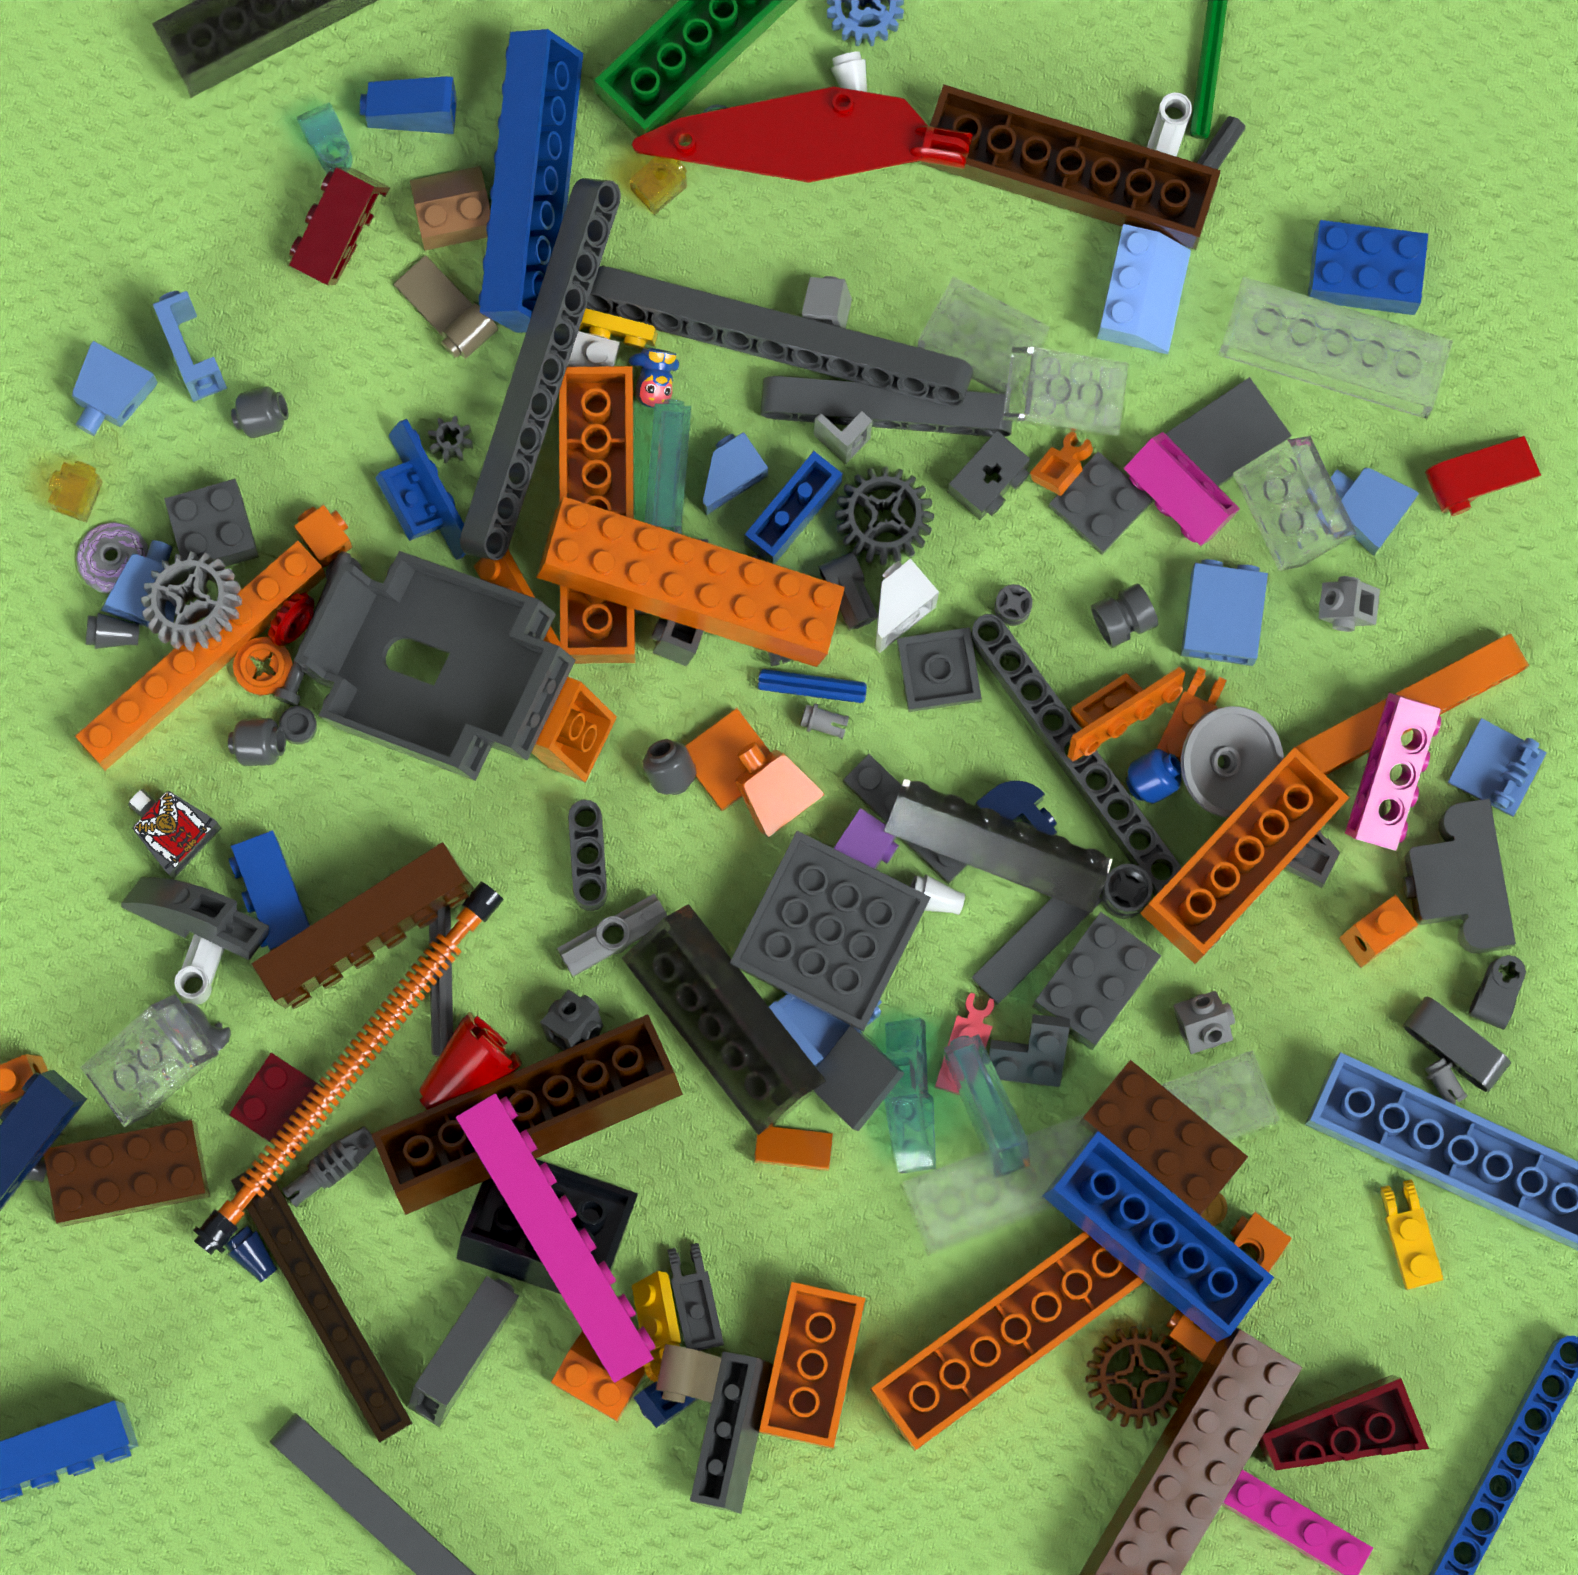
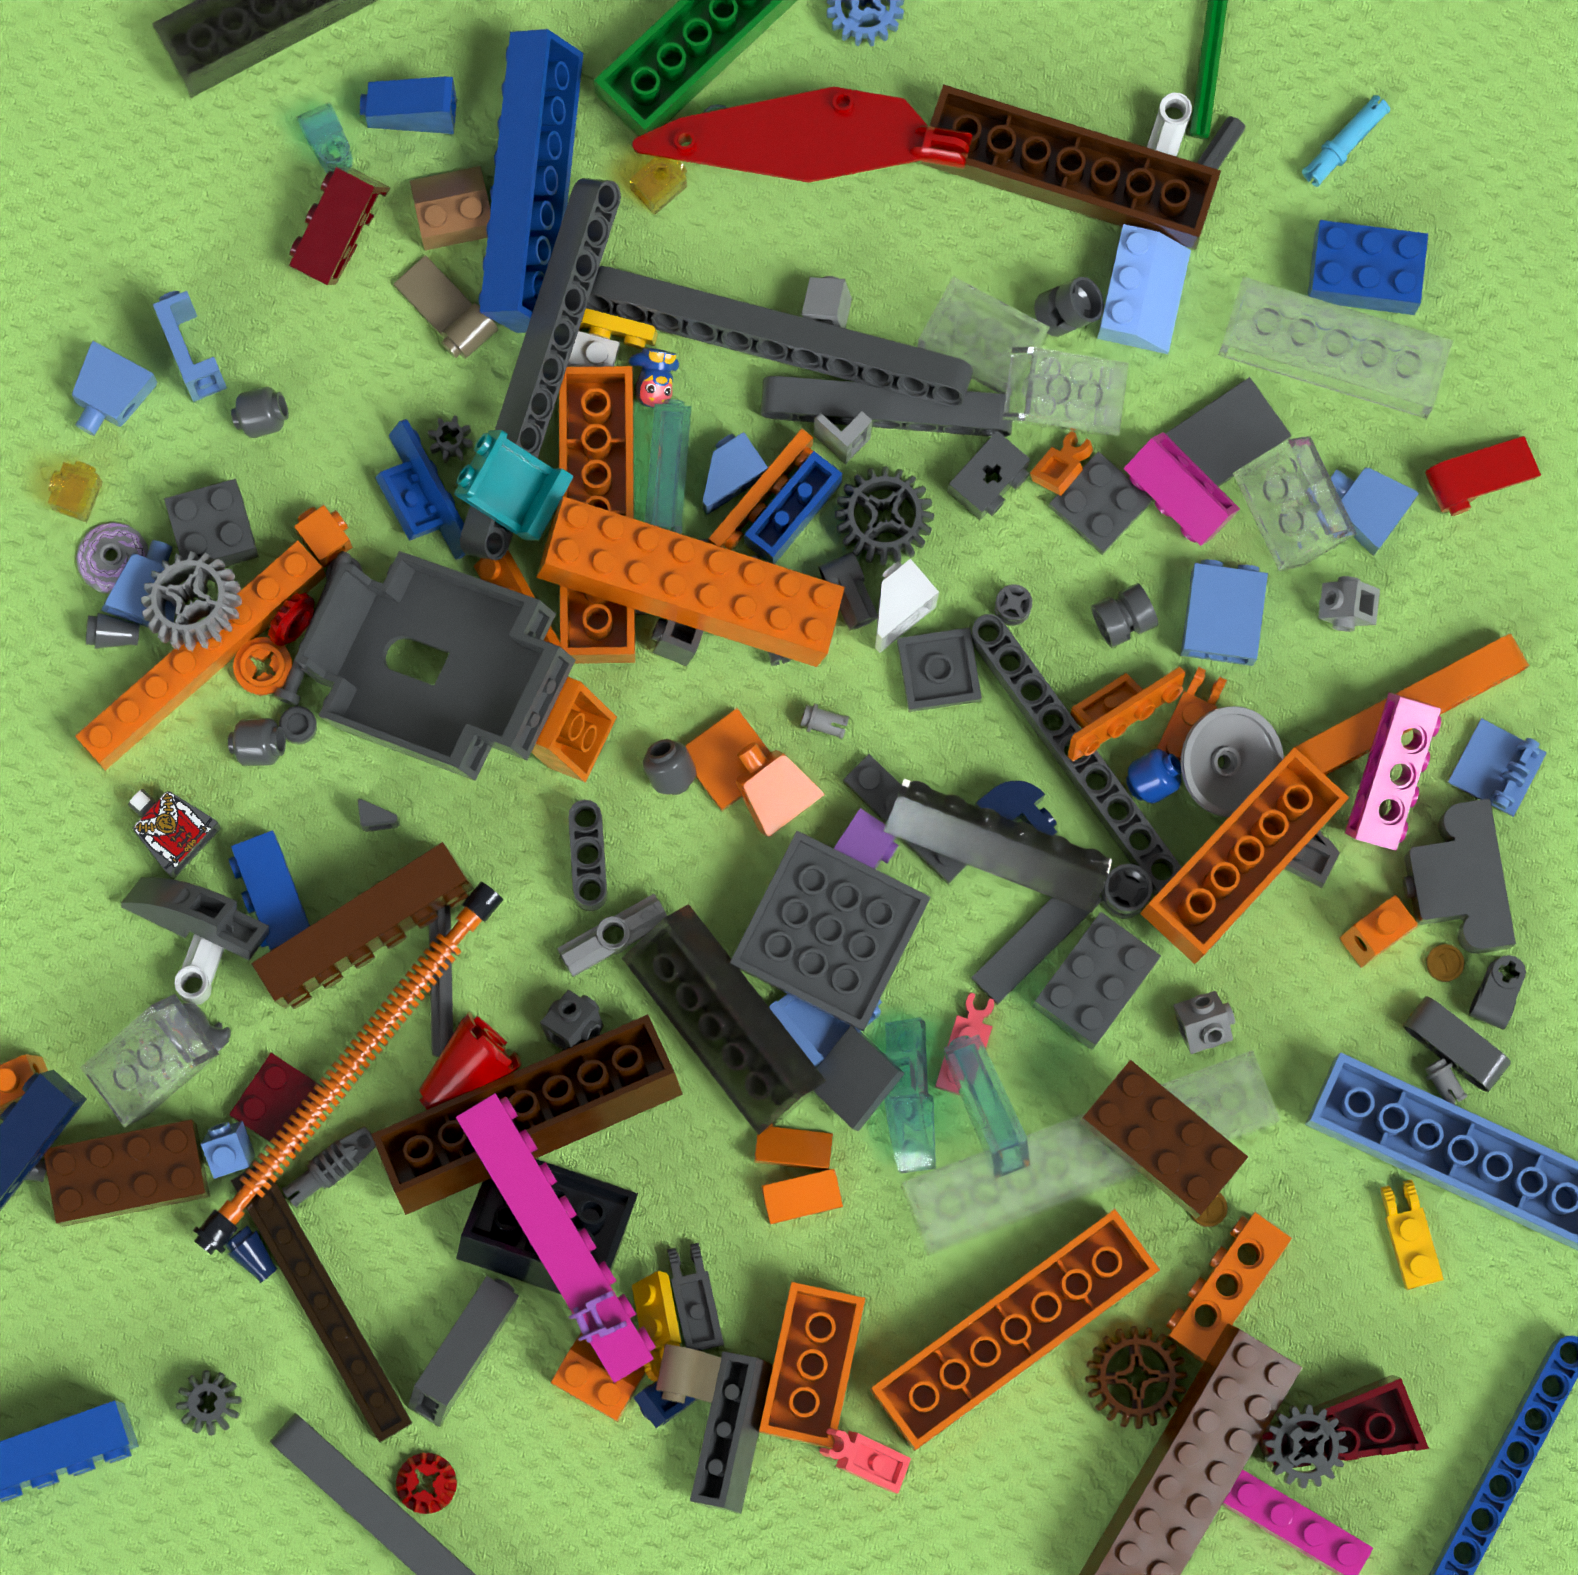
blue axle [758,669,867,703] -> none
white cone [831,51,867,92] -> none
white cone [911,875,965,915] -> none
dark grey plate [986,1014,1070,1087] -> none
blue brick [1042,1131,1274,1342] -> none
none -> dark grey gear [176,1370,242,1436]
none -> medium blue brick [201,1121,255,1179]
none -> dark grey slope [358,799,400,832]
none -> red gear [396,1453,457,1514]
none -> teal panel [454,430,574,540]
none -> medium lavender piece [568,1291,627,1343]
none -> orange plate [708,429,813,550]
none -> orange slope [761,1169,843,1225]
none -> coral plate [819,1428,911,1494]
none -> dark grey wheel [1034,277,1104,337]
none -> dark grey gear [1263,1404,1348,1488]
none -> medium azure pin [1302,95,1390,187]
none -> pearl gold piece [1426,944,1464,982]

